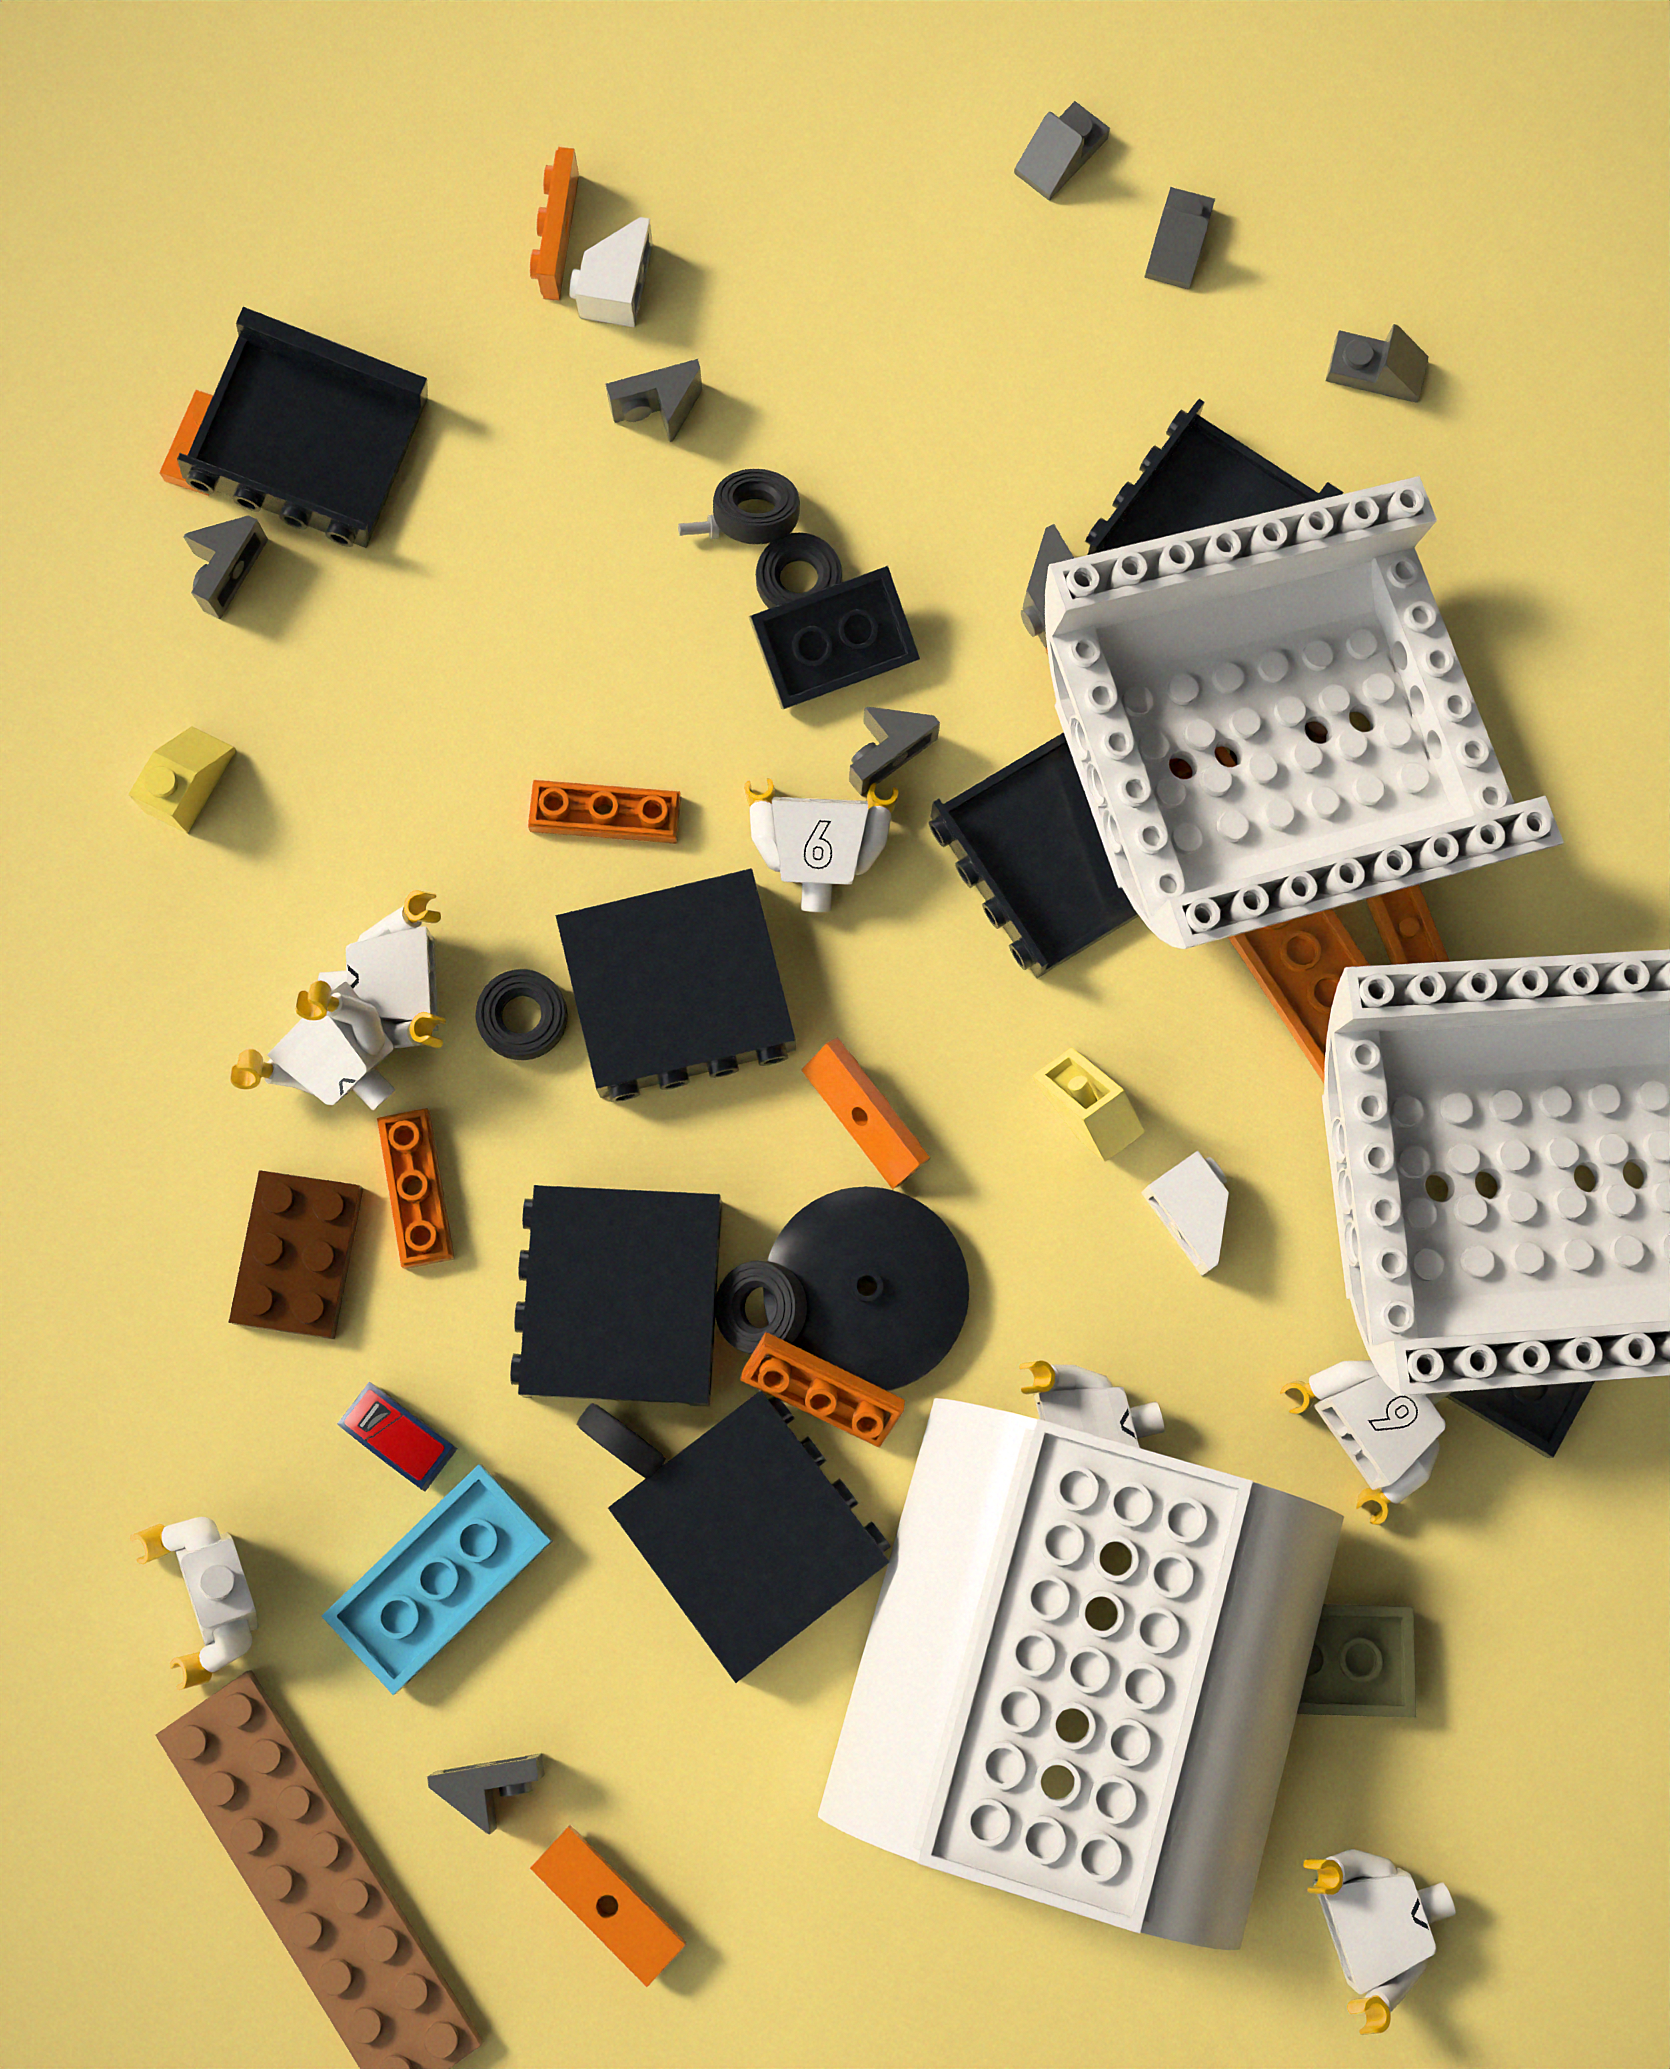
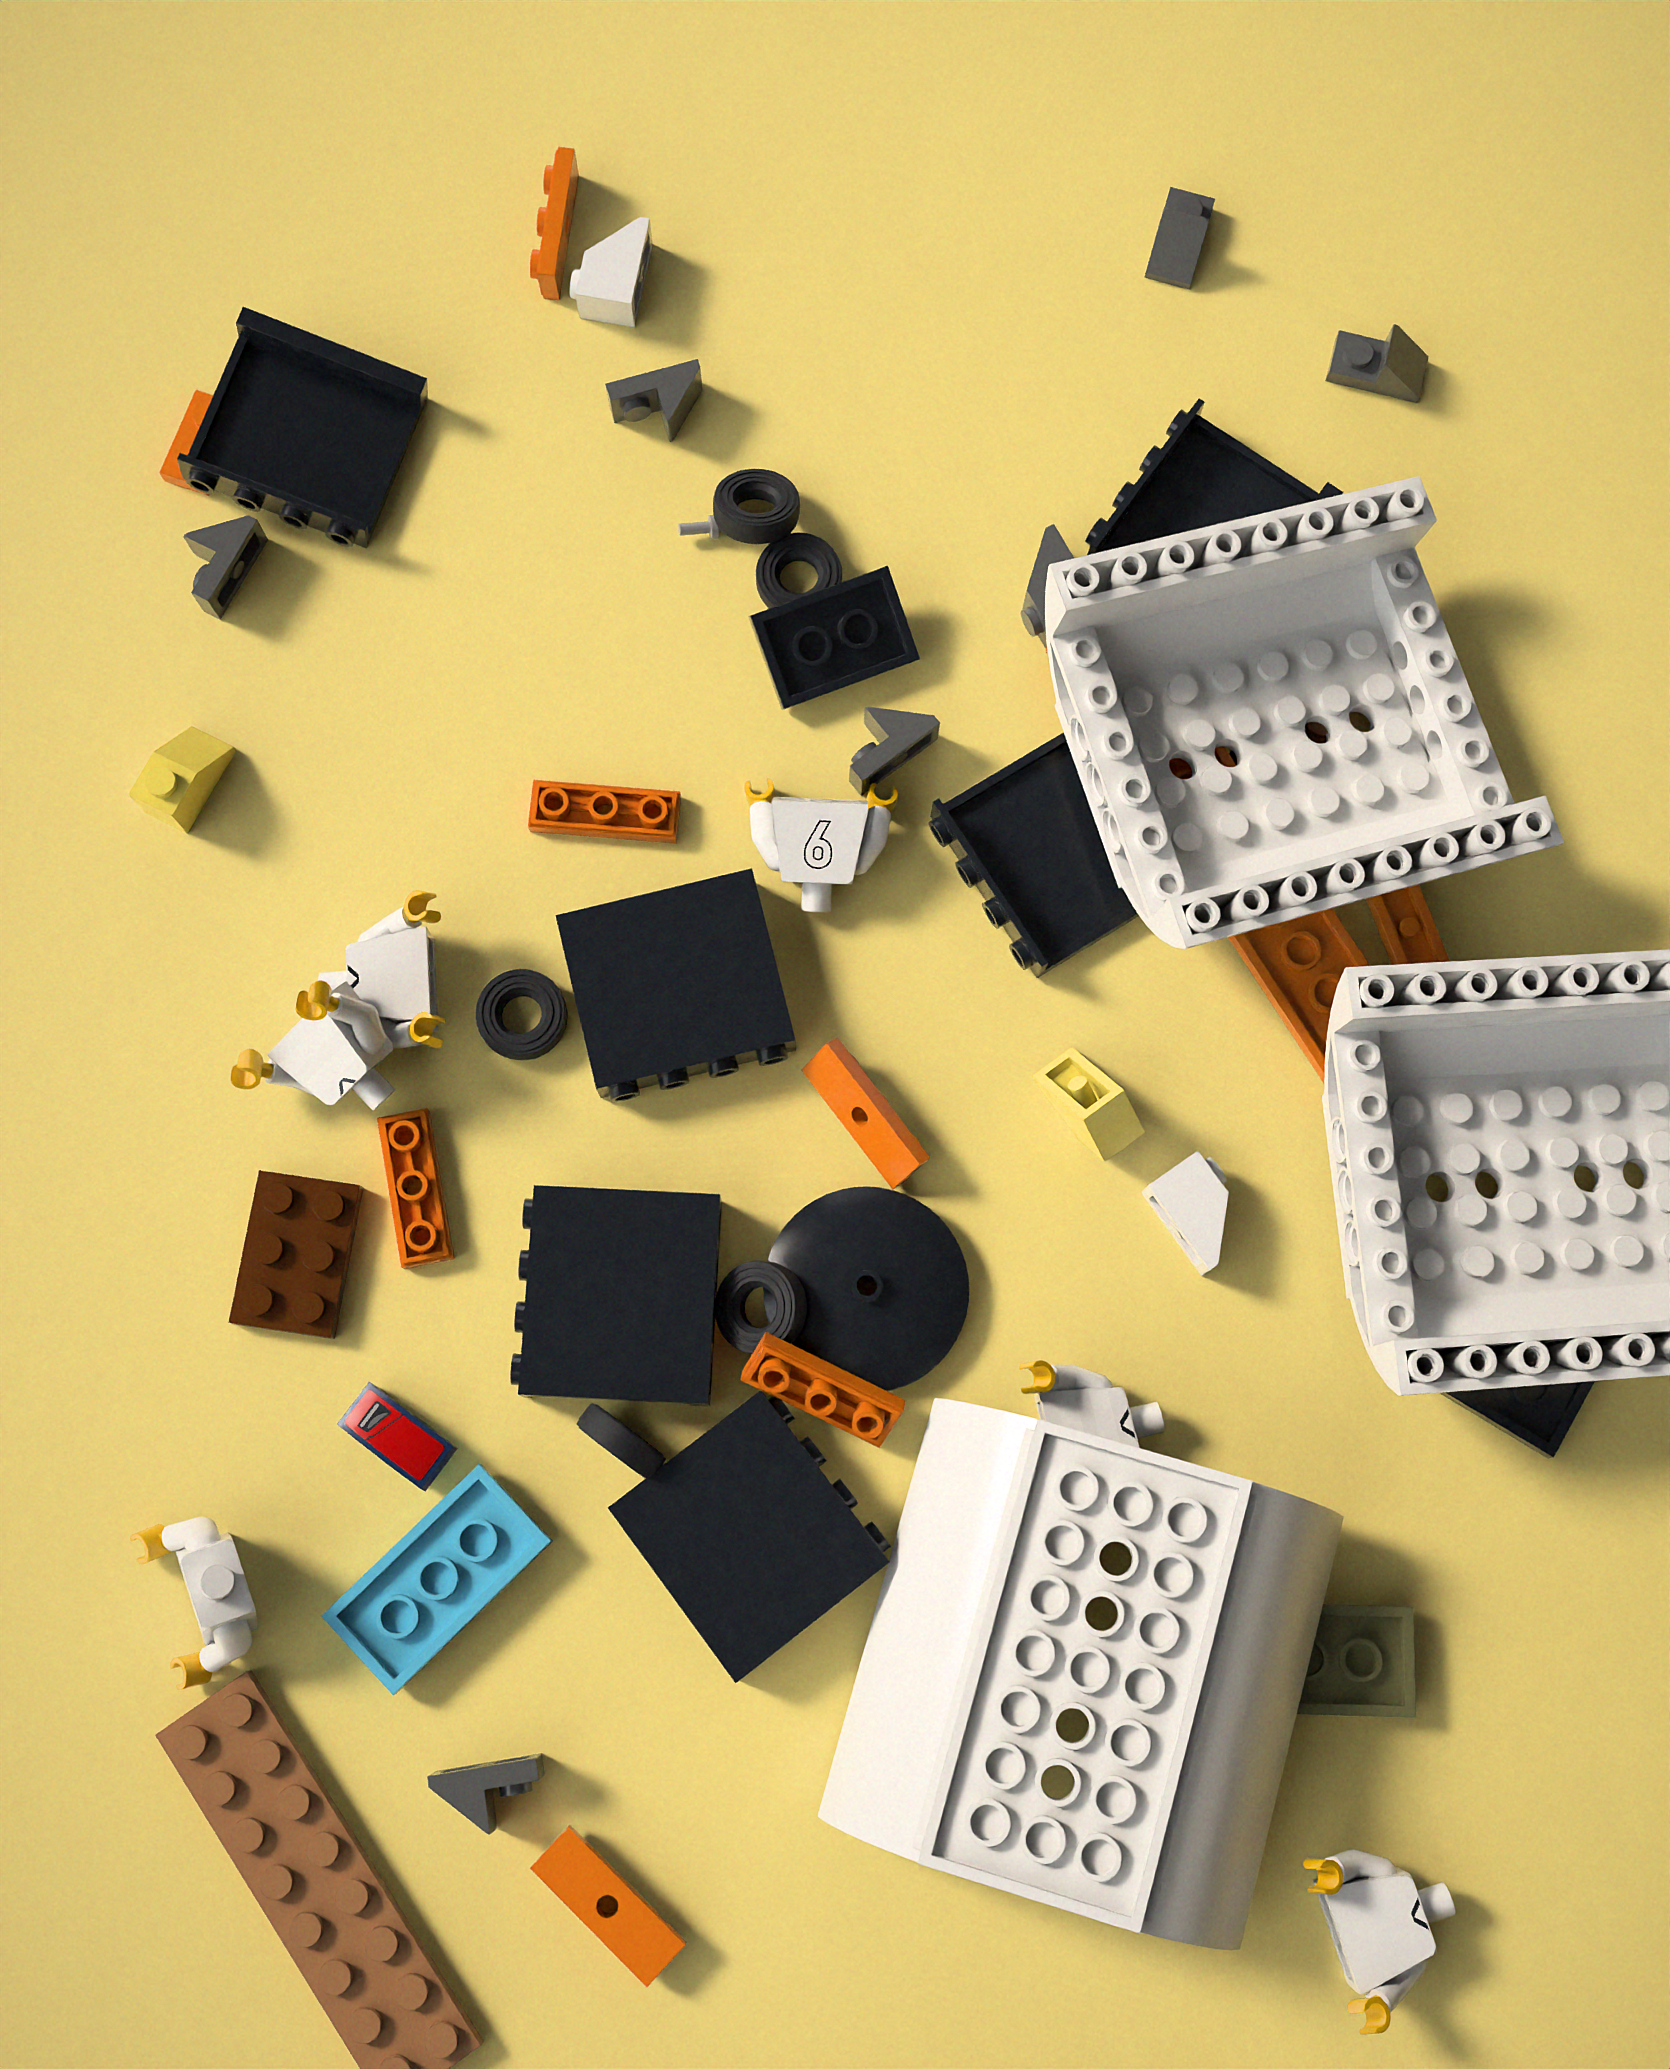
slope [1014,101,1110,200] -> none
white torso [1280,1360,1451,1525] -> none

